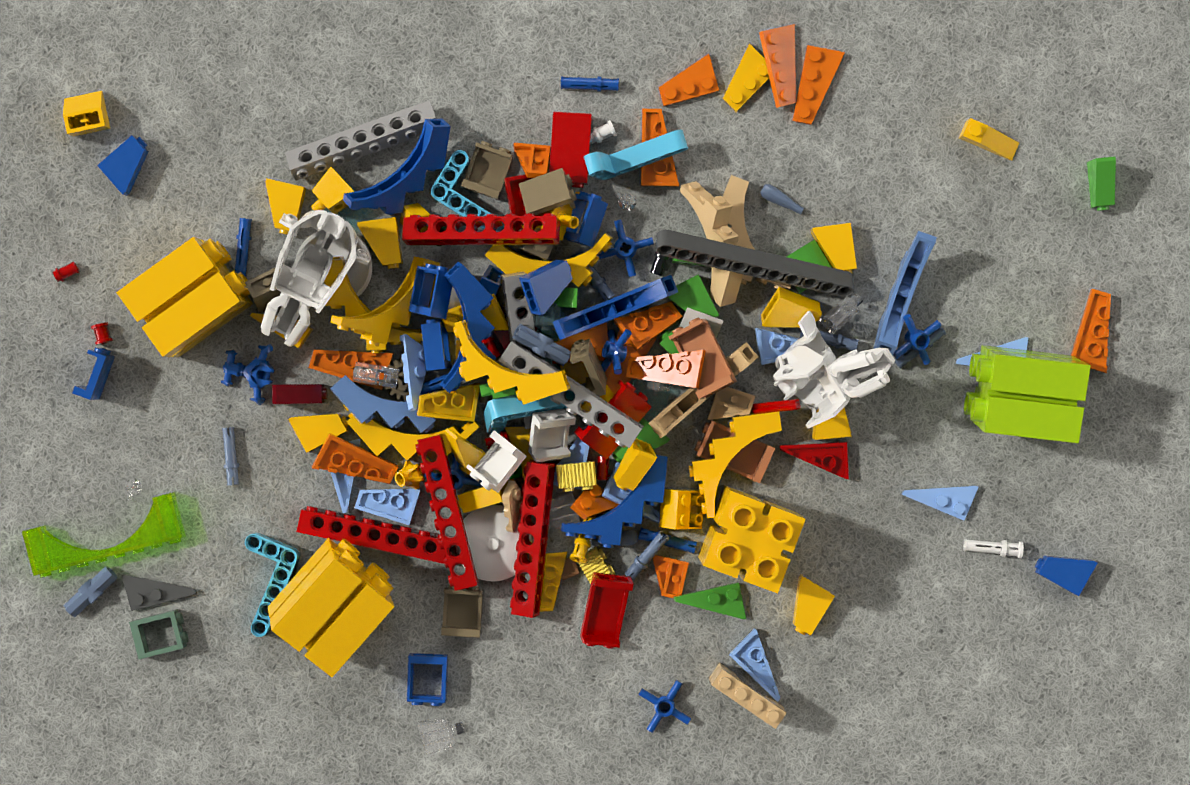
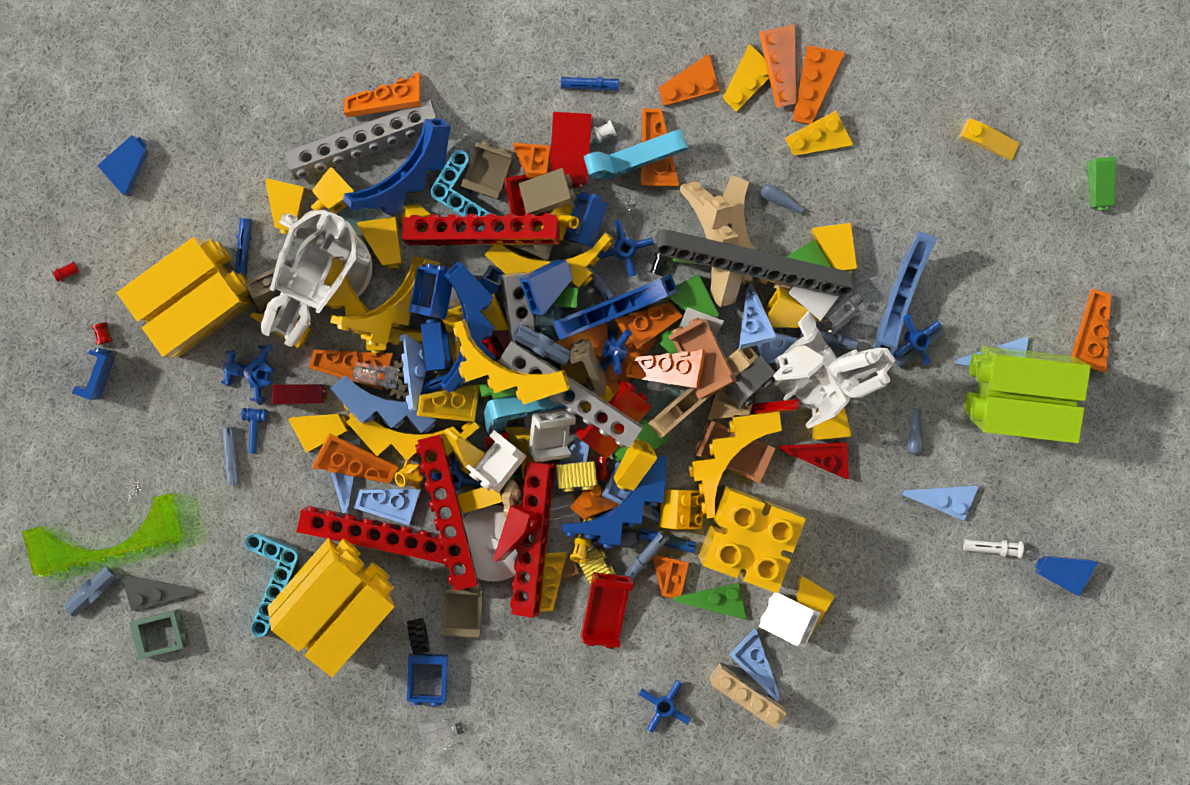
yellow slope [63,91,111,137] -> none
none -> blue piece [241,408,268,453]
none -> orange wing [344,72,421,117]
none -> black tyre [407,618,430,655]
none -> red slope [493,505,538,562]
none -> dark grey brick [725,356,775,409]
none -> light blue wing [739,283,776,349]
none -> white panel [759,592,821,648]
none -> yellow wing [785,110,853,156]
none -> white sticker [789,286,839,321]
none -> sand blue piece [908,408,923,455]

